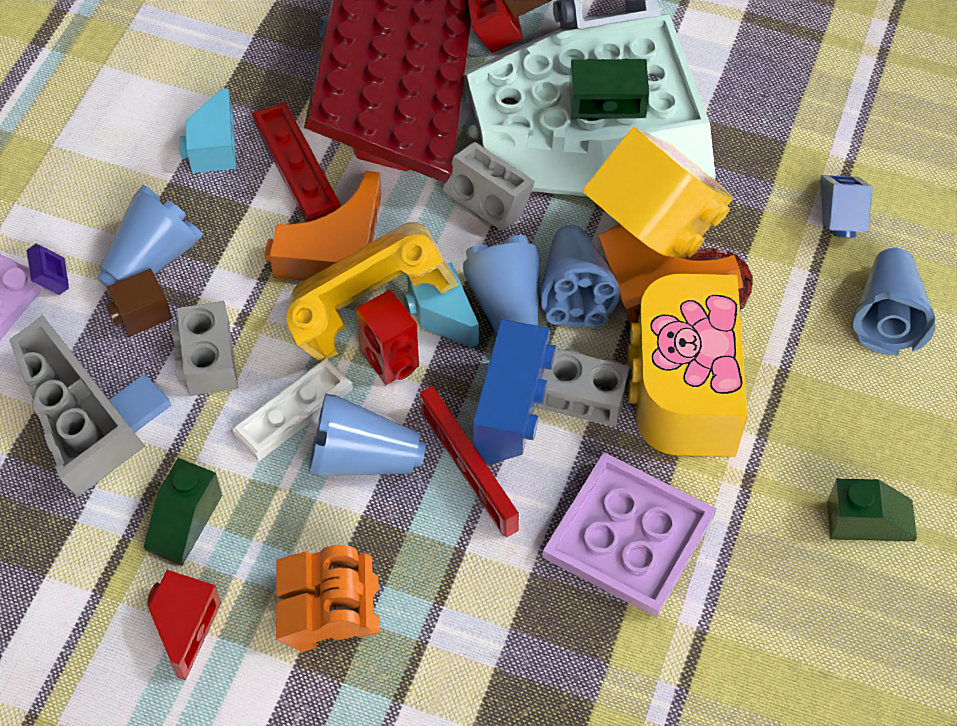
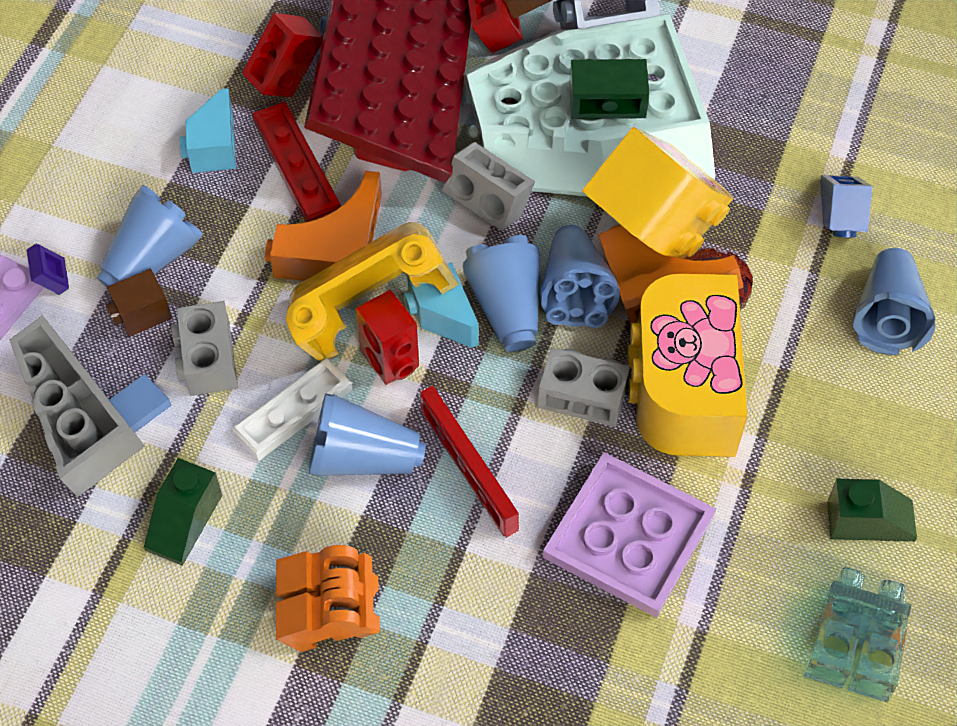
red slope [147,570,221,681] -> none
blue slope [473,319,556,465] -> none
none -> red brick [242,13,323,97]
none -> clear light blue hips [803,567,912,703]

